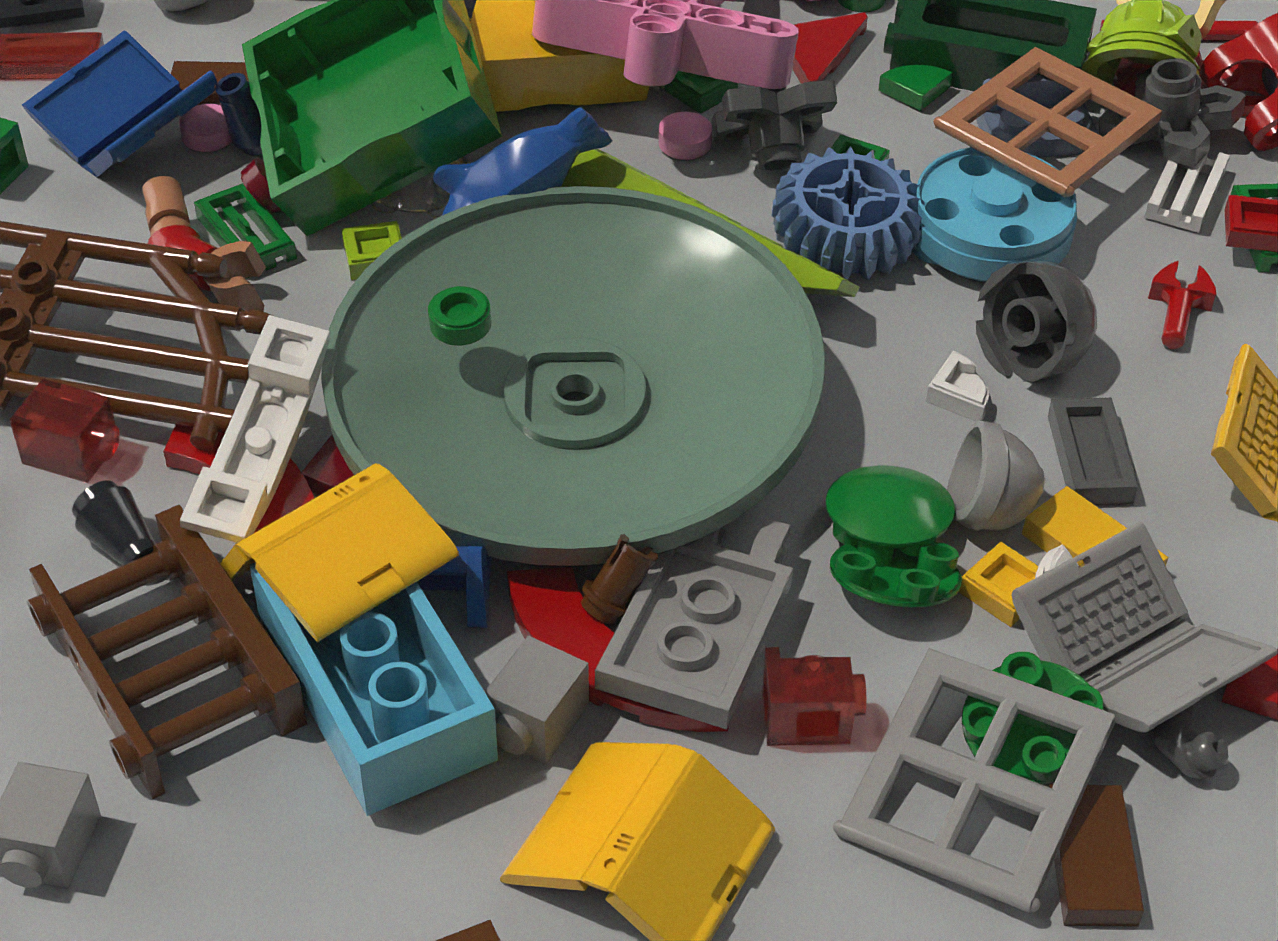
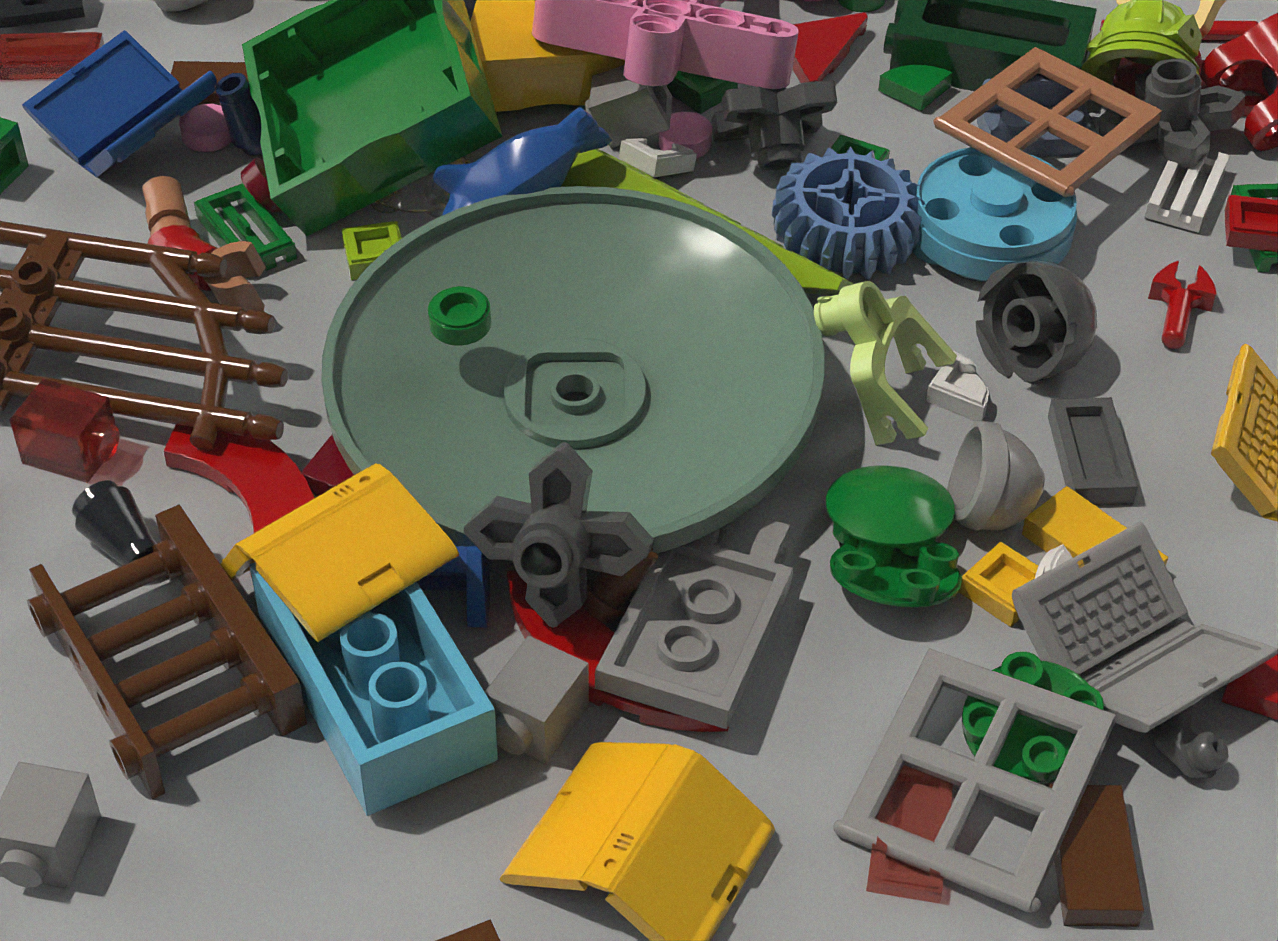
white slope [180,315,330,543] -> none
clear red brick [762,647,867,746] -> none
none -> dark grey plant [464,442,654,627]
none -> light grey brick [585,65,672,148]
none -> white tile [618,138,697,177]
none -> yellowish green piece [814,281,957,445]
none -> clear red tile [866,765,953,903]

